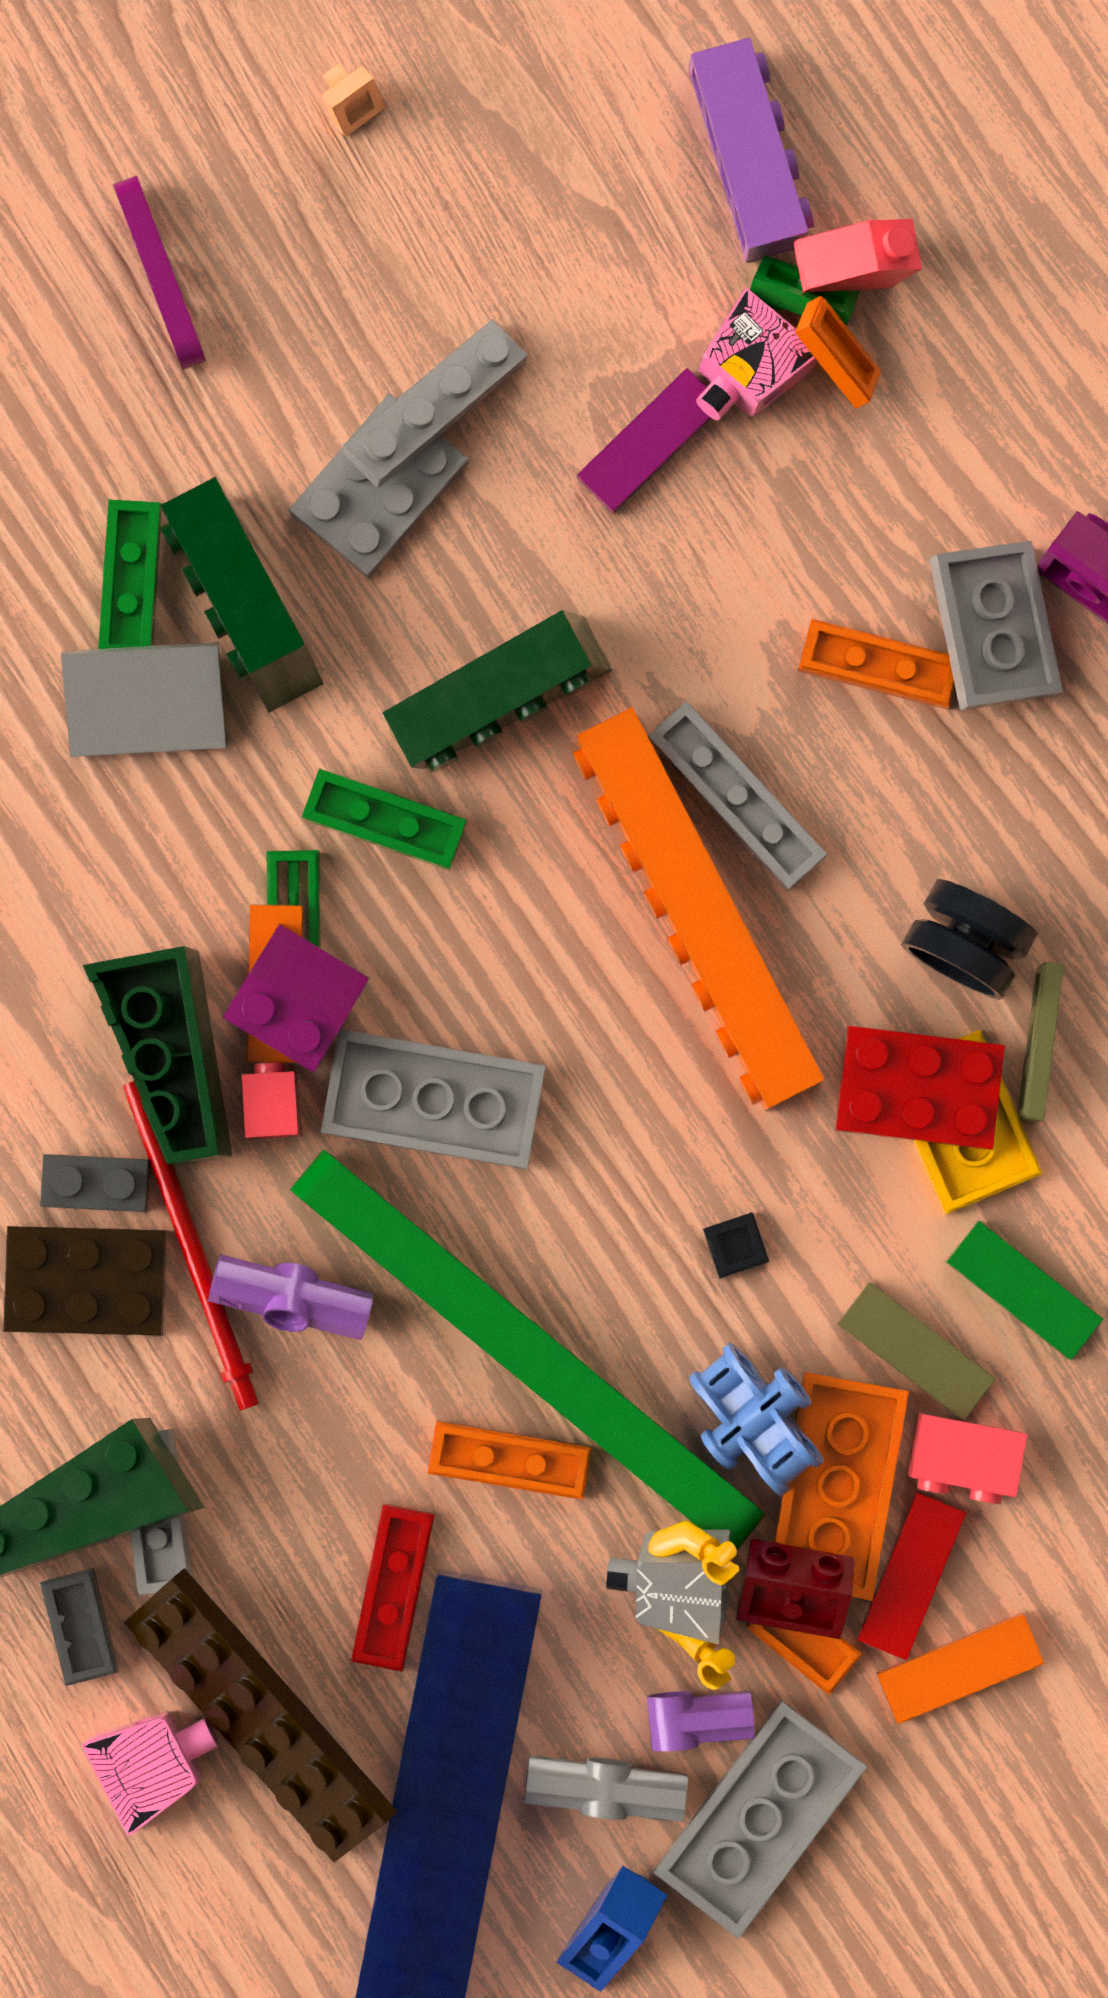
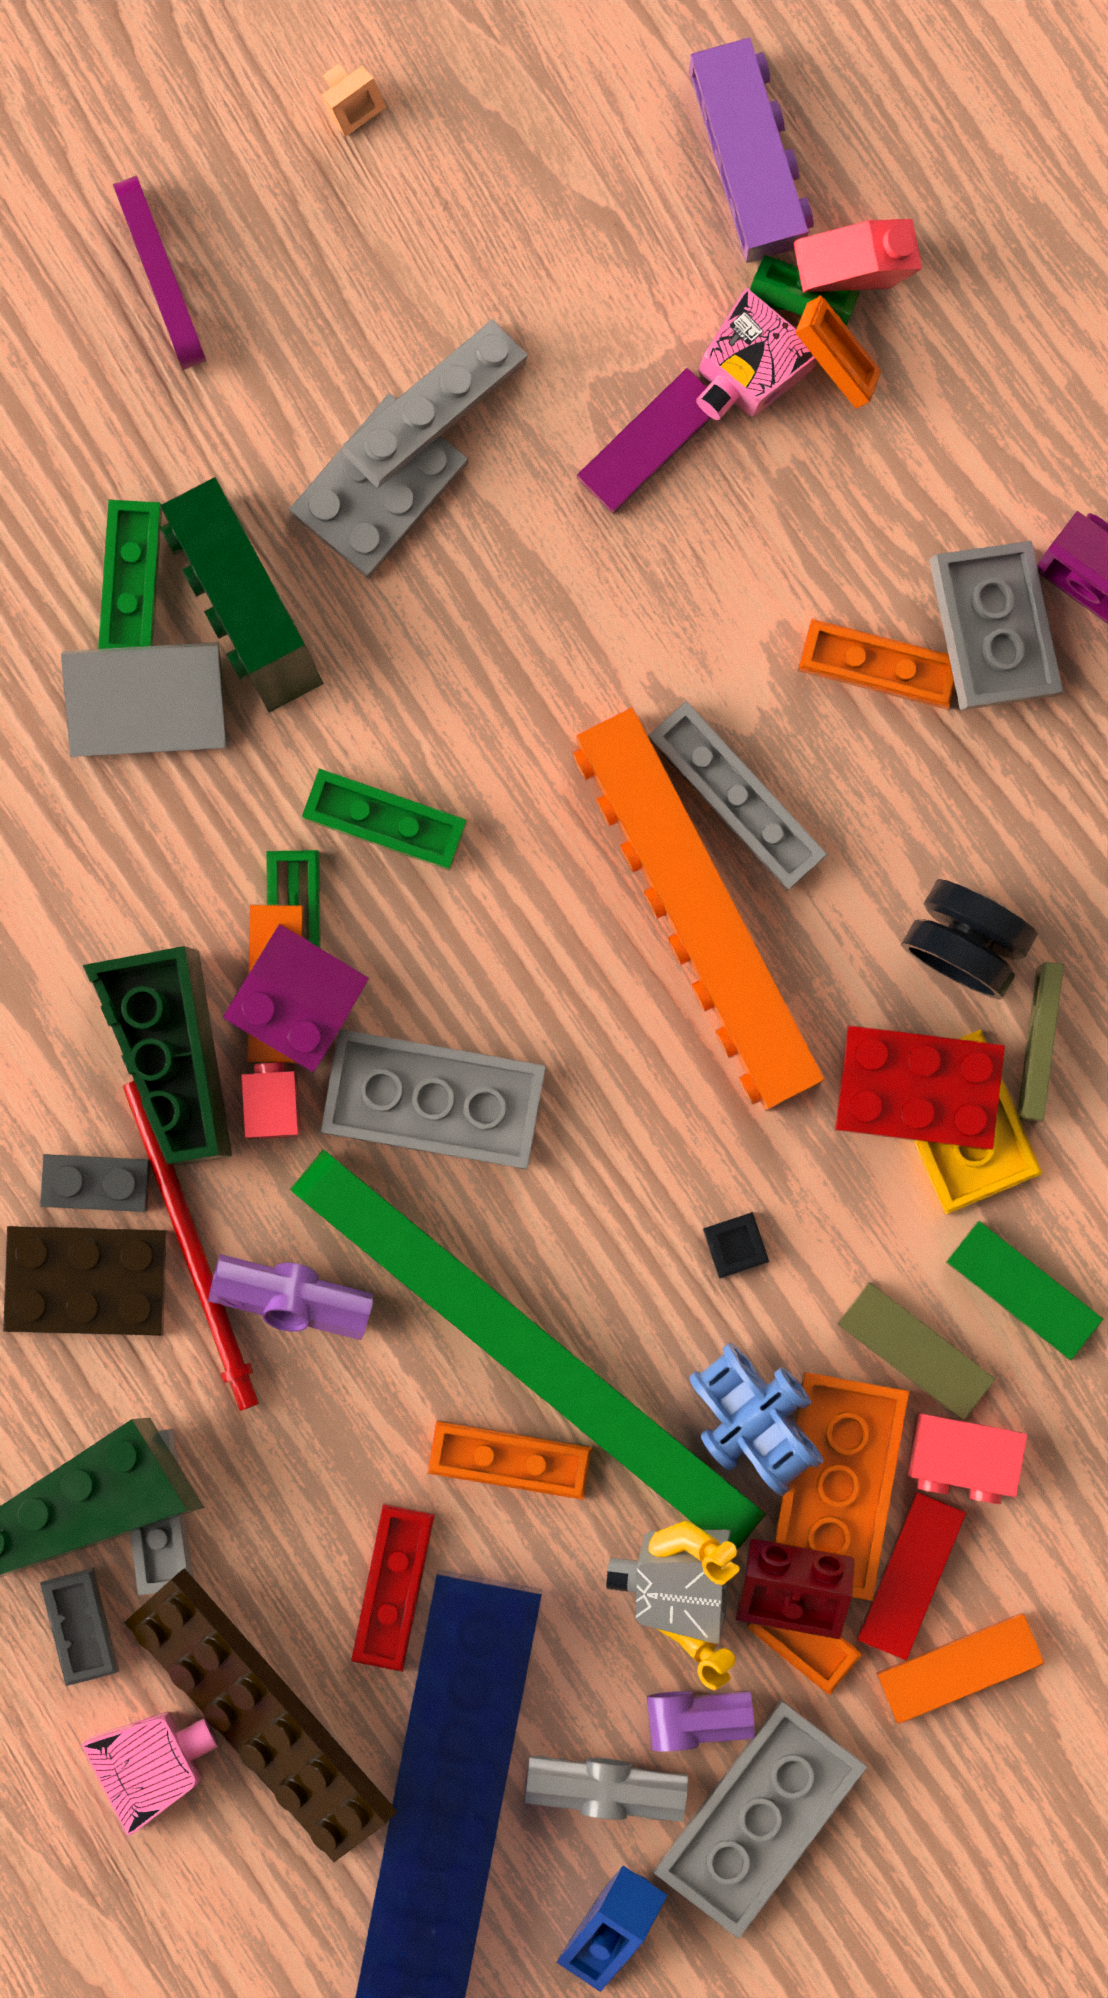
dark green wedge [382,610,613,772] -> none

